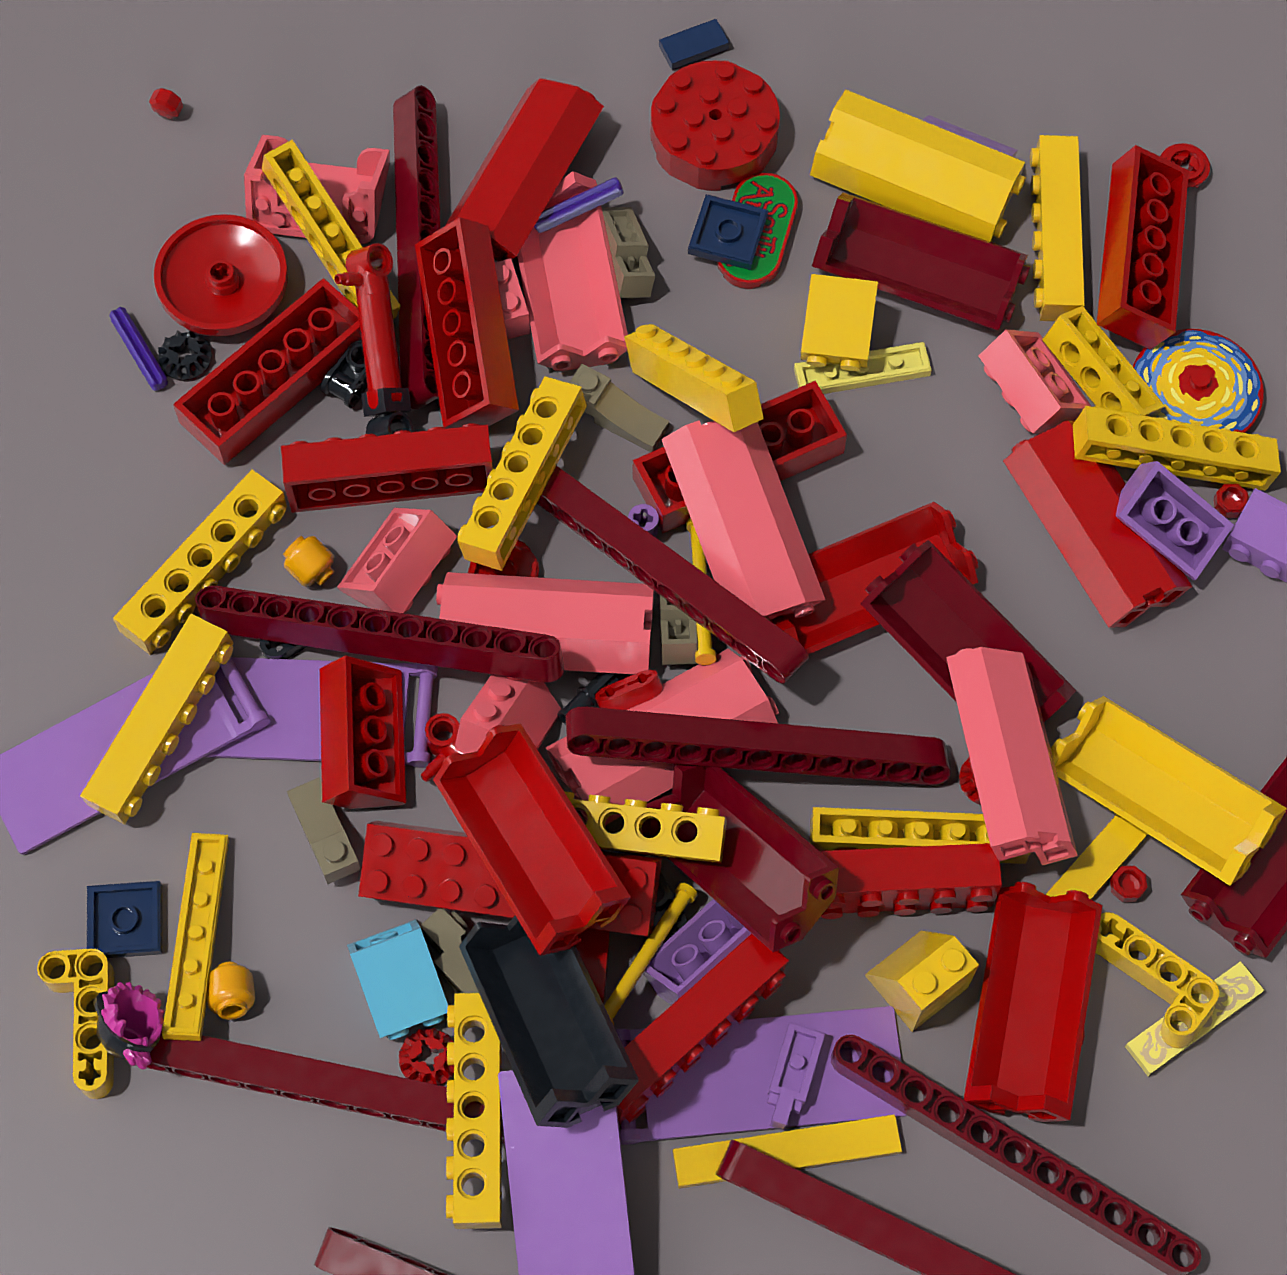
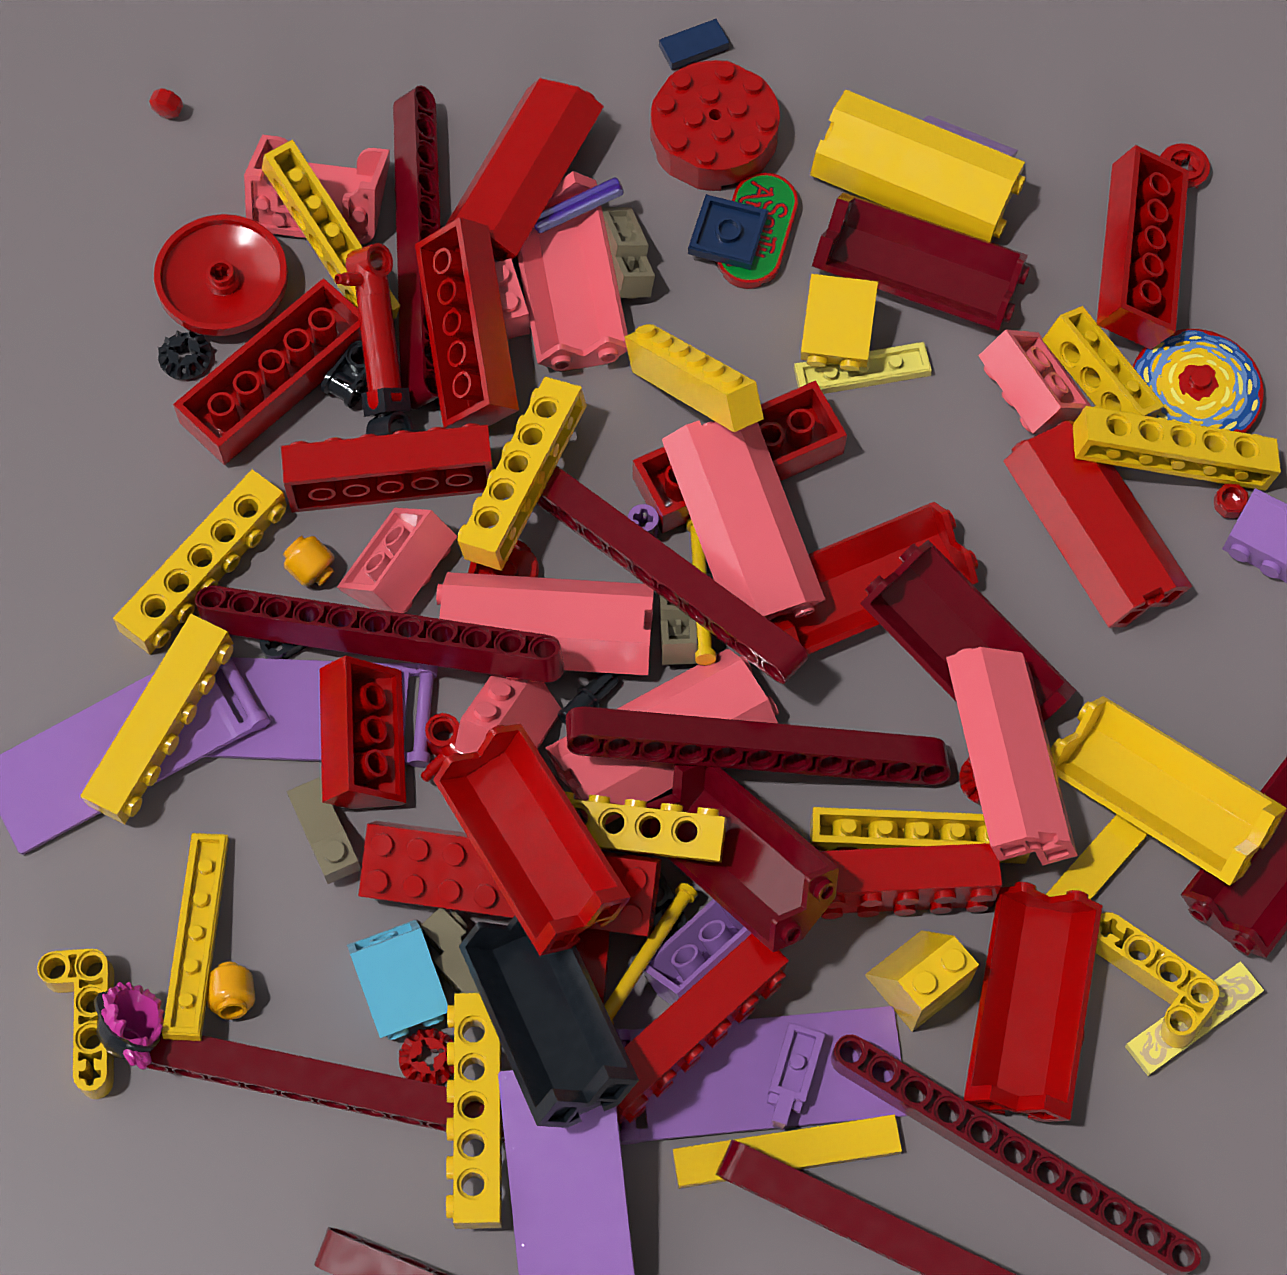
dark blue tile [87,881,162,958] -> none
dark purple axle [109,307,168,391] -> none
dark tan slope [569,364,669,452] -> none
red beam [595,670,663,710] -> none
yellow brick [1030,135,1085,321] -> none
red tile [1110,865,1147,902] -> none
medium lavender slope [1116,461,1234,580] -> none

